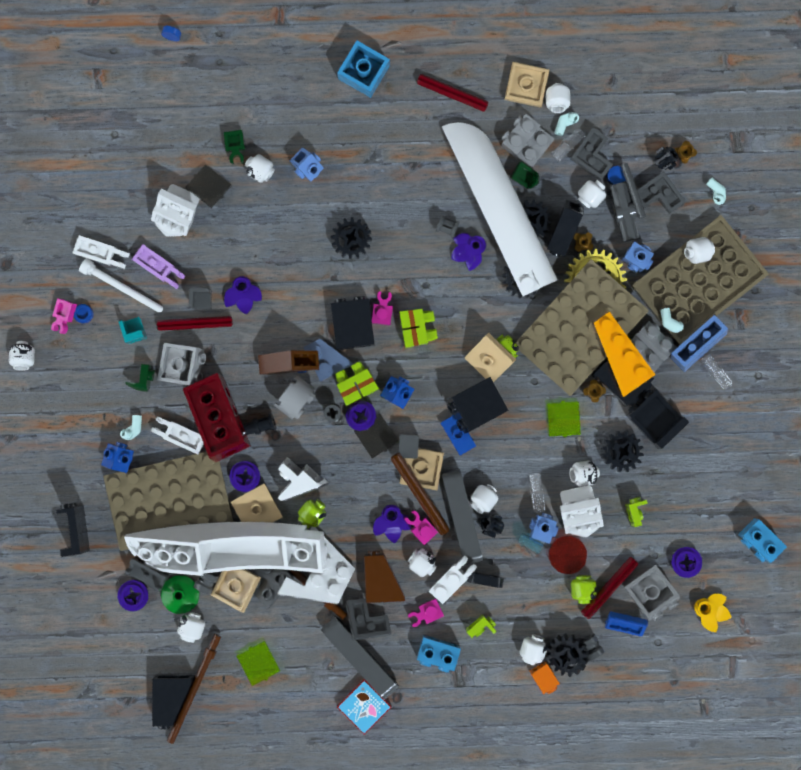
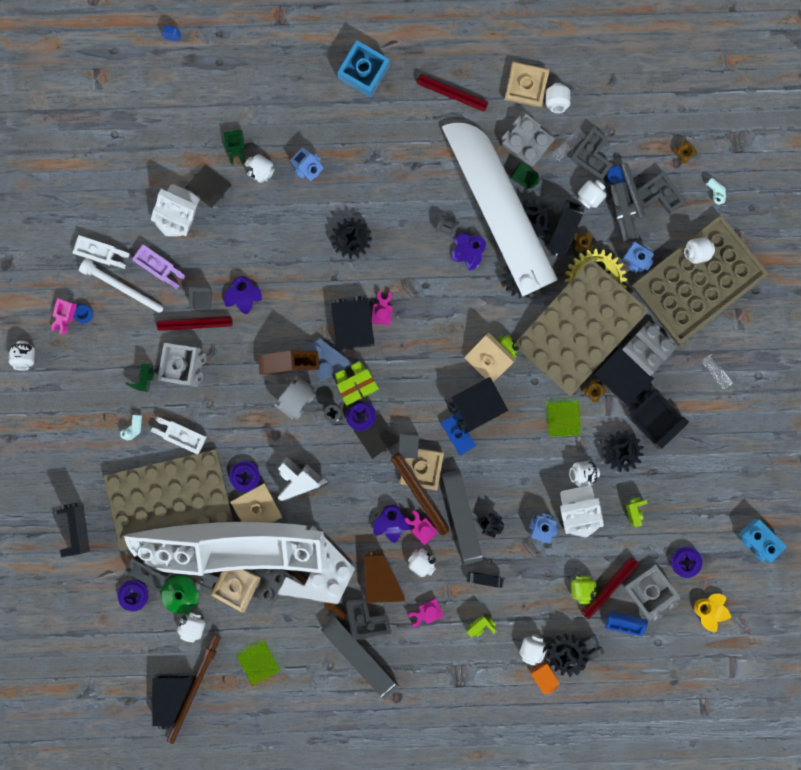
blue brick [101,442,134,473] -> none
teal panel [118,317,147,344] -> none
dark red brick [183,373,251,462] -> none
black pin [221,413,277,438] -> none
lime head [298,499,327,528] -> none
medium azure tile [337,679,392,735] -> none
blue brick [380,376,415,409] -> none
lime hips [399,309,438,349] -> none
dark azure brick [417,635,461,673] -> none
white hinge [429,556,477,604] -> none
white head [470,484,498,514] -> none
clear light blue pin [518,533,544,554] -> none
clear axle [528,474,545,512] -> none
clear red tile [548,536,587,574] -> none
light aqua arm [554,112,579,136] -> none
light orange wing [594,311,655,397] -> none
black gear [654,146,678,170] -> none
light aqua arm [660,308,684,333] -> none
medium blue brick [671,315,728,372] -> none

